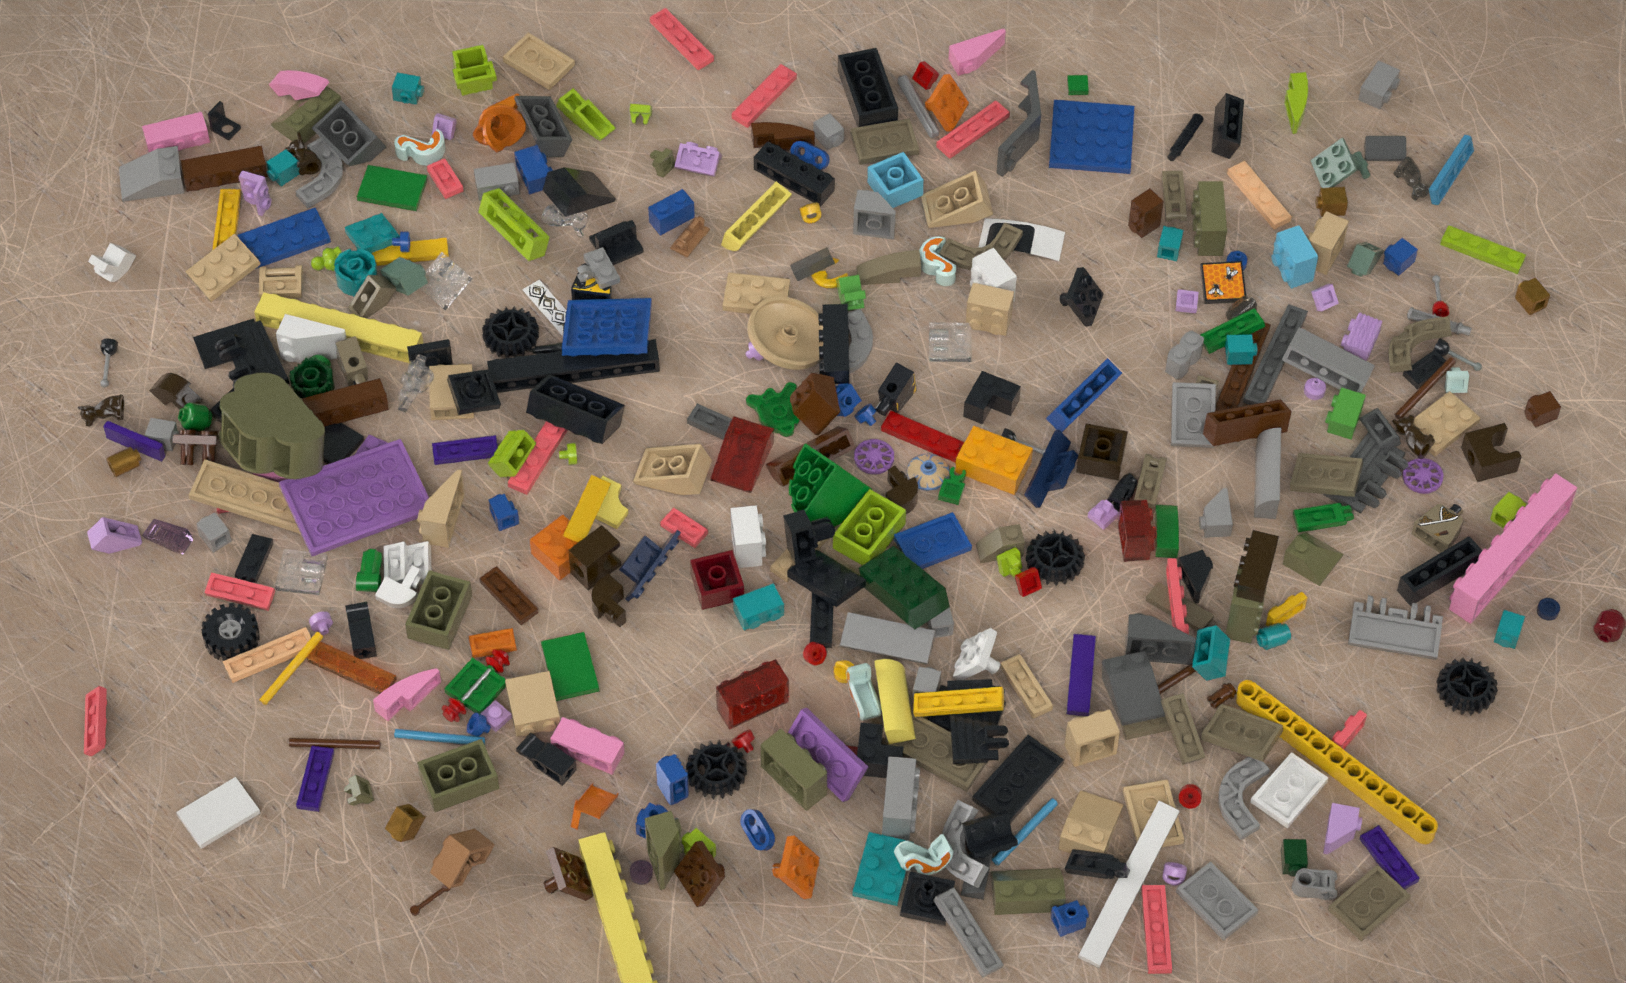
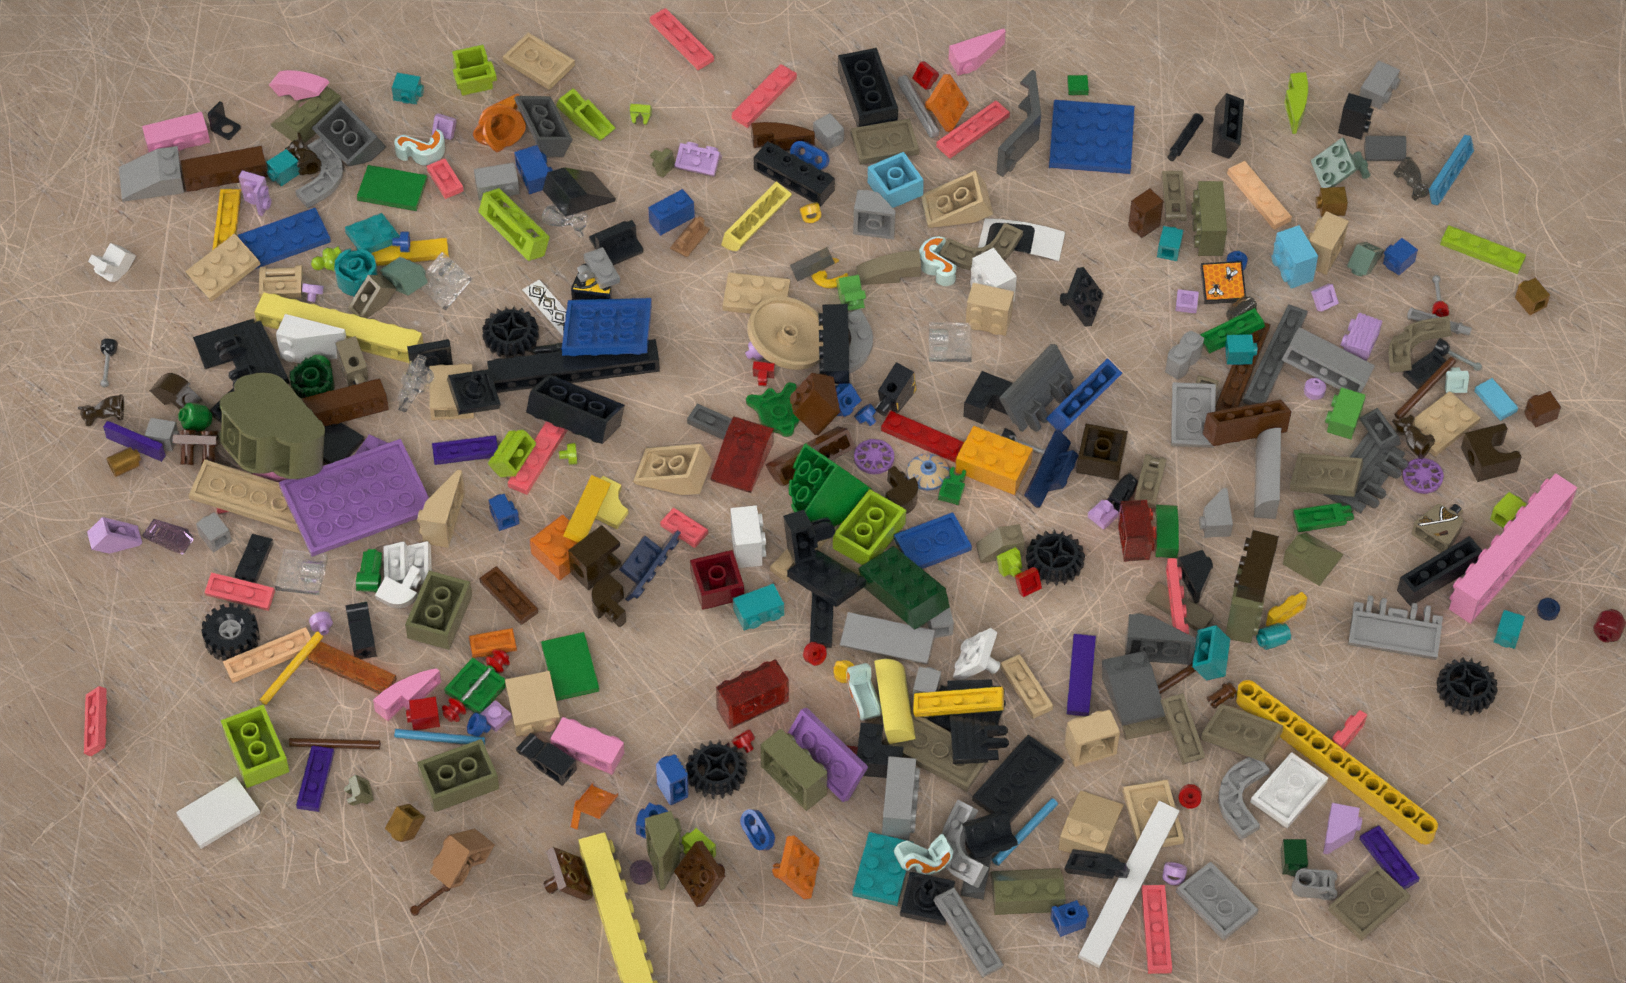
none -> lime brick [220,704,290,788]
none -> lavender tile [302,283,324,302]
none -> red brick [406,696,440,731]
none -> red tile [752,361,775,387]
none -> dark grey hinge [999,344,1074,432]
none -> black brick [1338,93,1374,140]
none -> medium azure tile [1474,378,1518,421]

